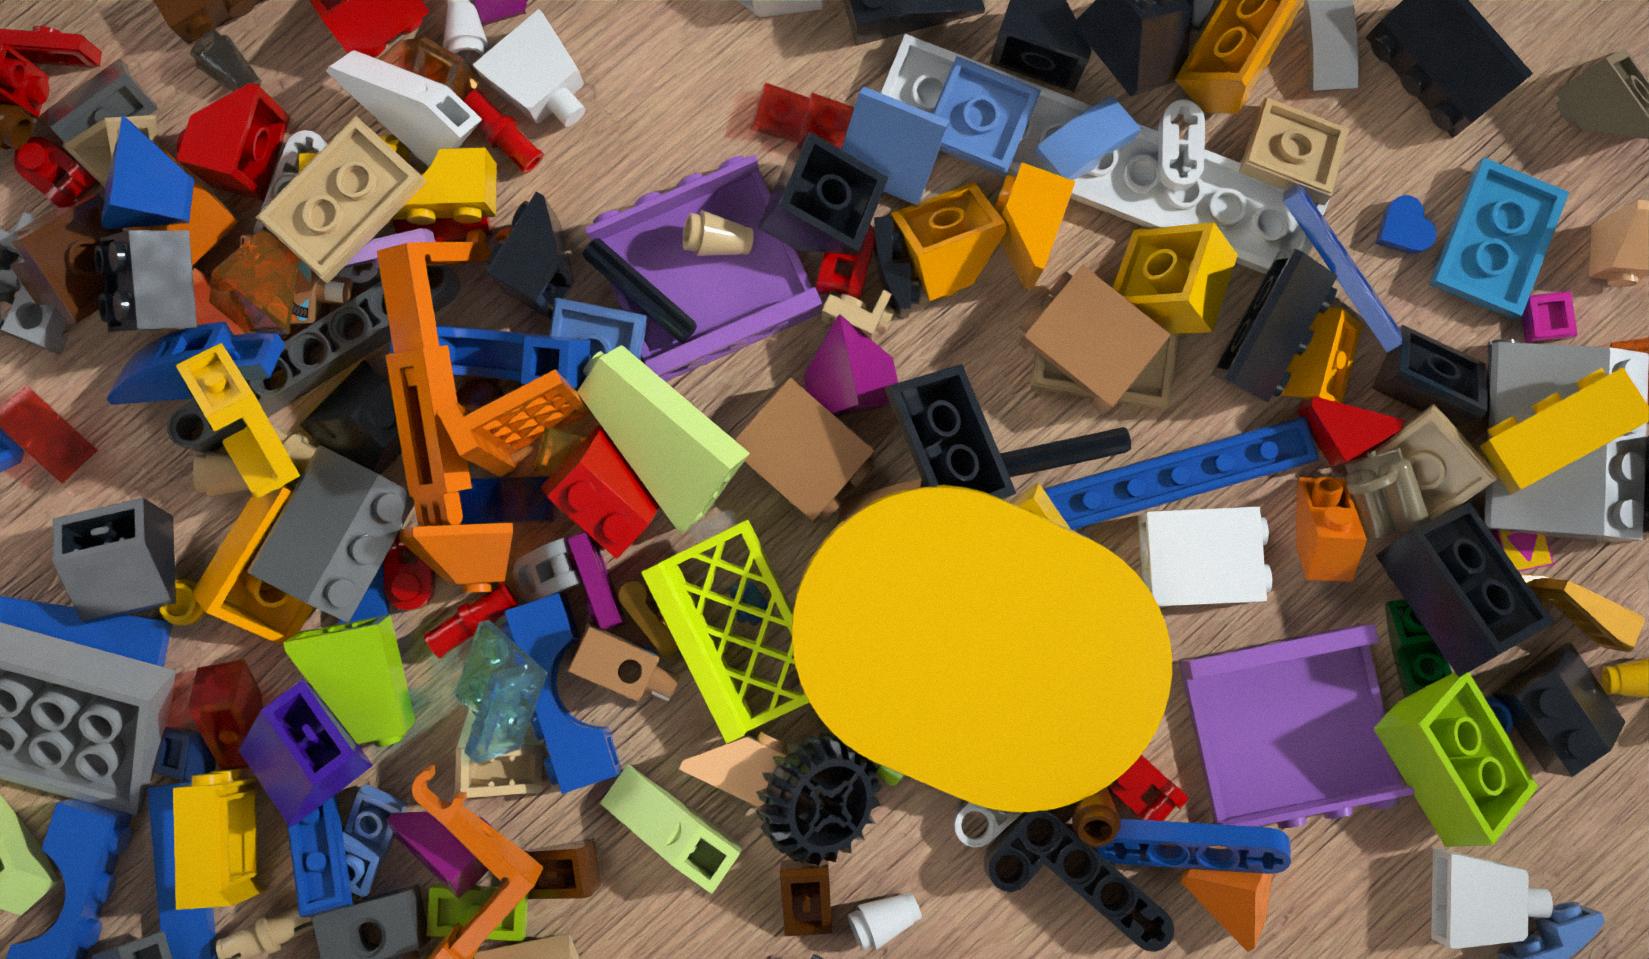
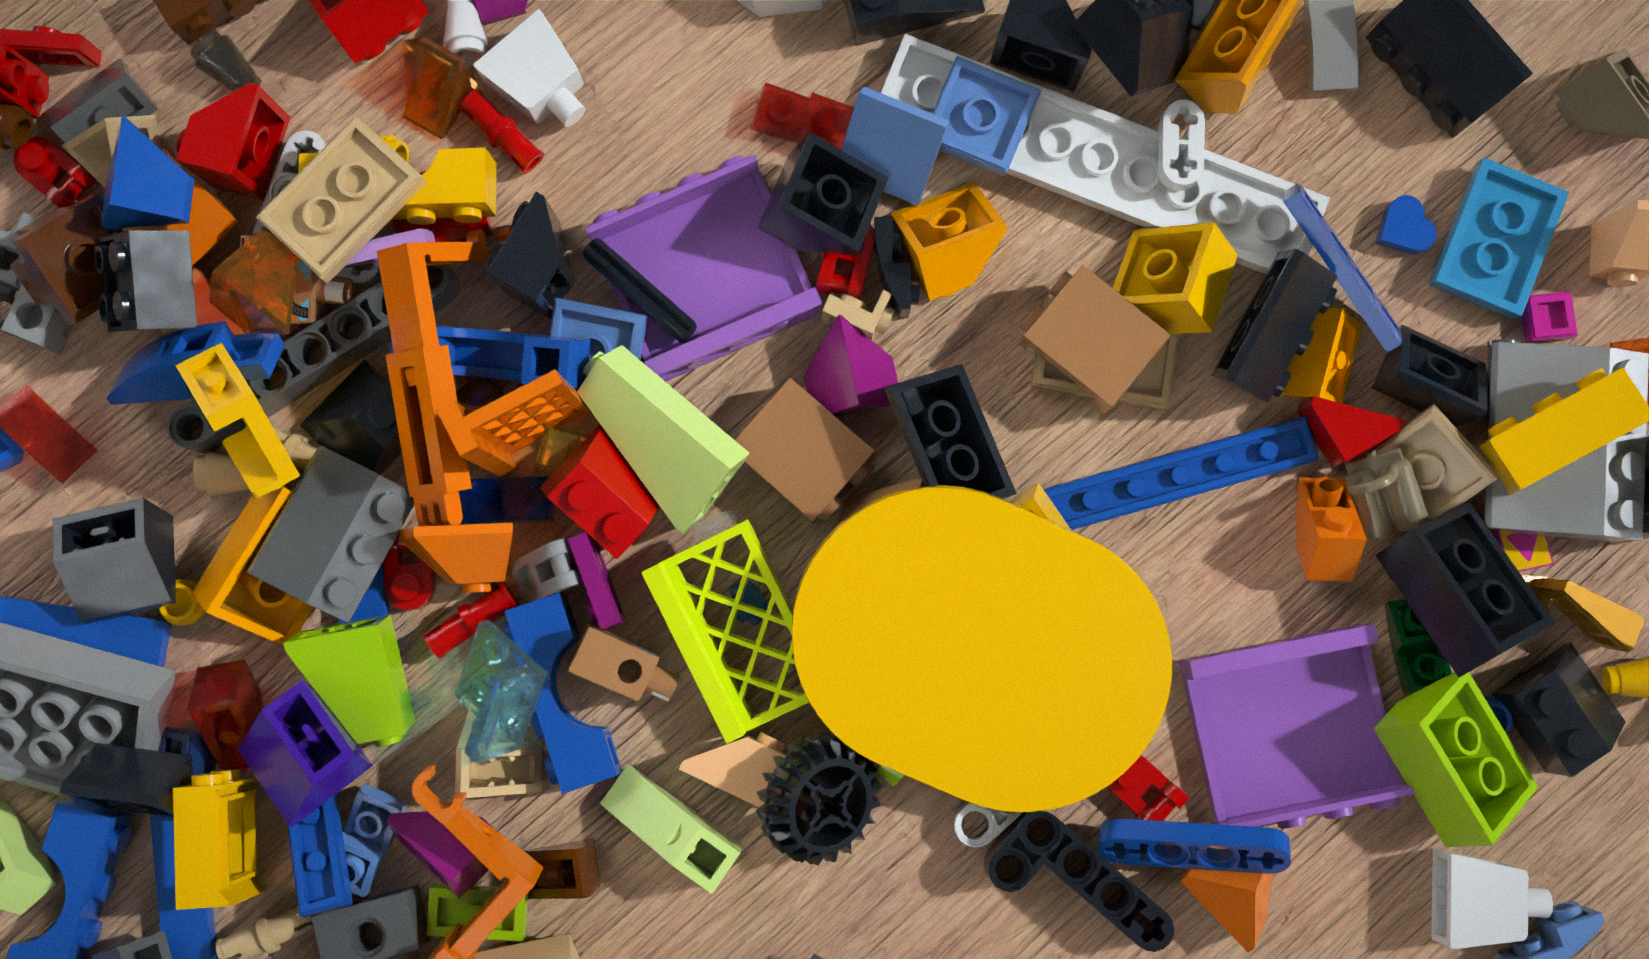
white slope [326,50,482,167] -> none
pearl gold plate [618,581,679,660] -> none
tan cone [683,210,753,256] -> none
reddish brown slope [780,859,832,936] -> none
white cone [847,892,922,951] -> none
light orange slope [994,162,1076,290] -> none
black axle [1000,427,1131,477] -> none
medium blue slope [1034,95,1141,180] -> none
reddish brown cone [1072,787,1121,847] -> none
white panel [1138,507,1272,607] -> none
tan tile [1239,97,1349,206] -> none
none -> black slope [59,743,193,818]

